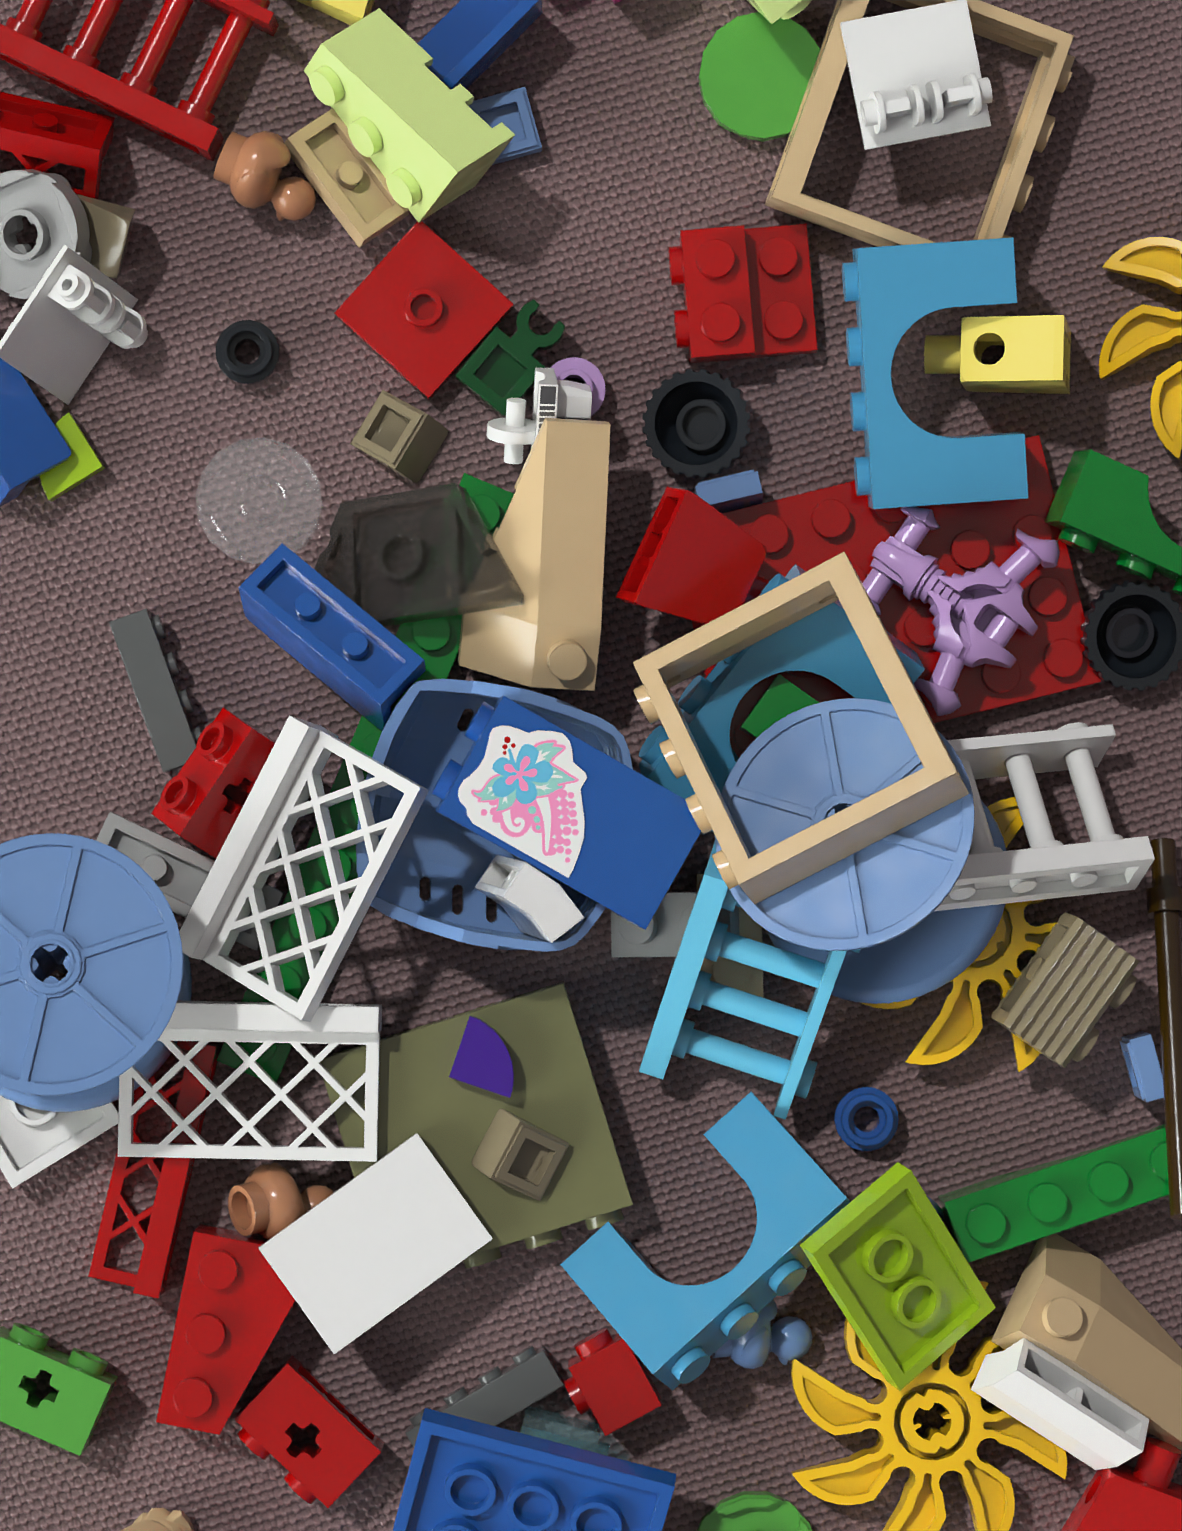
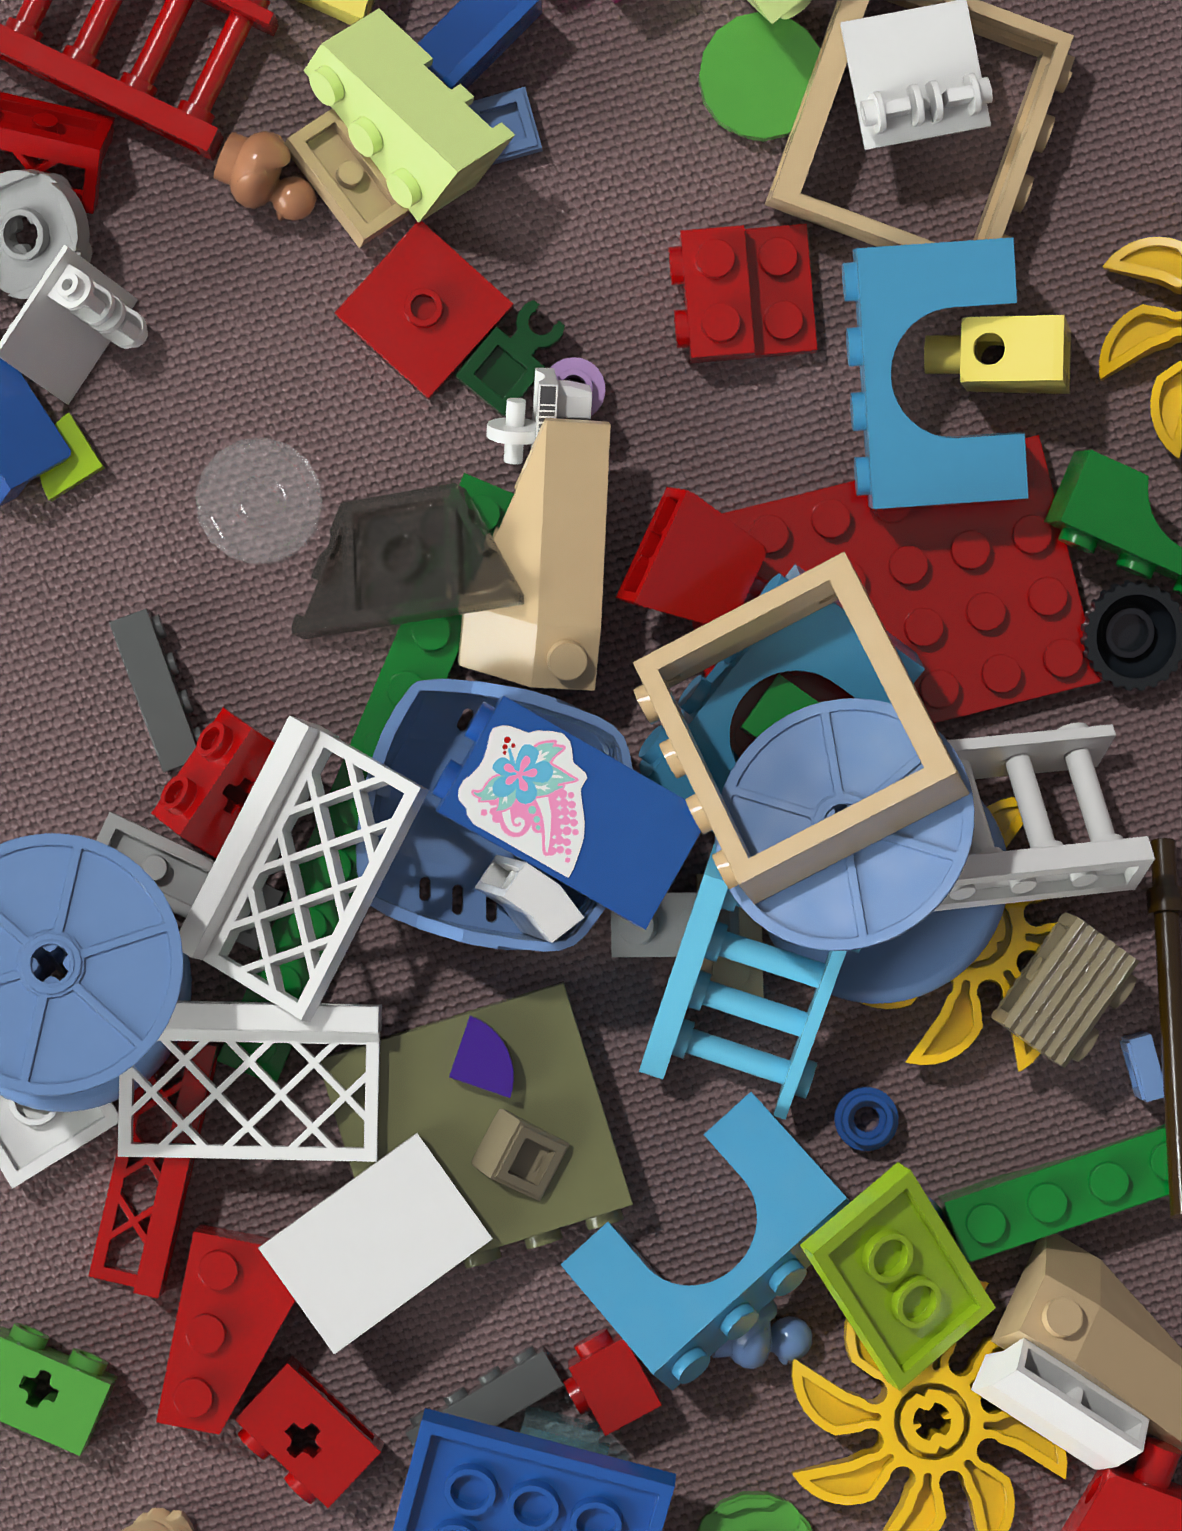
dark tan slope [76,194,135,279] -> none
black plate [216,320,280,384] -> none
nougat animal [228,1163,334,1240] -> none
blue panel [238,543,426,731] -> none
dark tan slope [350,390,448,483] -> none
black hat [642,369,753,478] -> none
medium blue tile [695,469,763,513] -> none
lavender piece [862,506,1060,716] -> none

